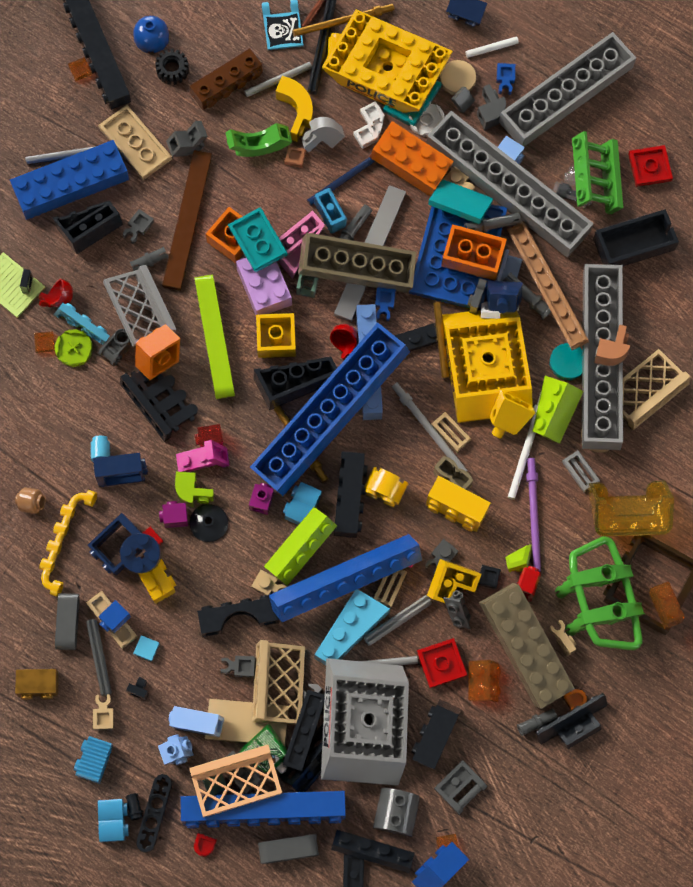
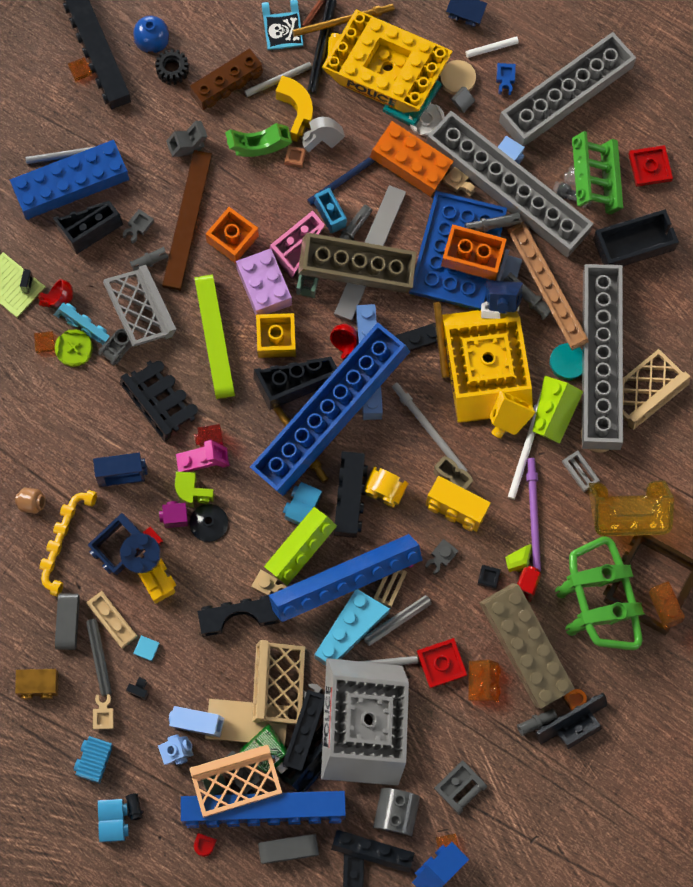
medium azure brick [91,436,110,462] -> none
tan tile [98,105,172,180] -> none
blue brick [98,600,131,634] -> none
orange brick [135,324,180,380] -> none
black beam [136,774,172,853] -> none
dark grey plate [221,656,255,677] -> none
teal tile [228,207,288,273] -> none
magenta brick [249,483,274,515] -> none
white tile [353,101,385,149] -> none
blue plate [375,287,396,321] -> none
black wedge [411,699,461,769] -> none
yellow brick [427,559,481,603] -> none
teal tile [428,179,494,224] -> none
tan tile [431,412,471,453] -> none
dark grey hinge [443,590,471,629] -> none
dark grey plate [467,279,487,314] -> none
dark grey brick [477,84,506,130] -> none
tan plate [549,620,576,657] -> none
nougat brick [594,324,630,366] -> none

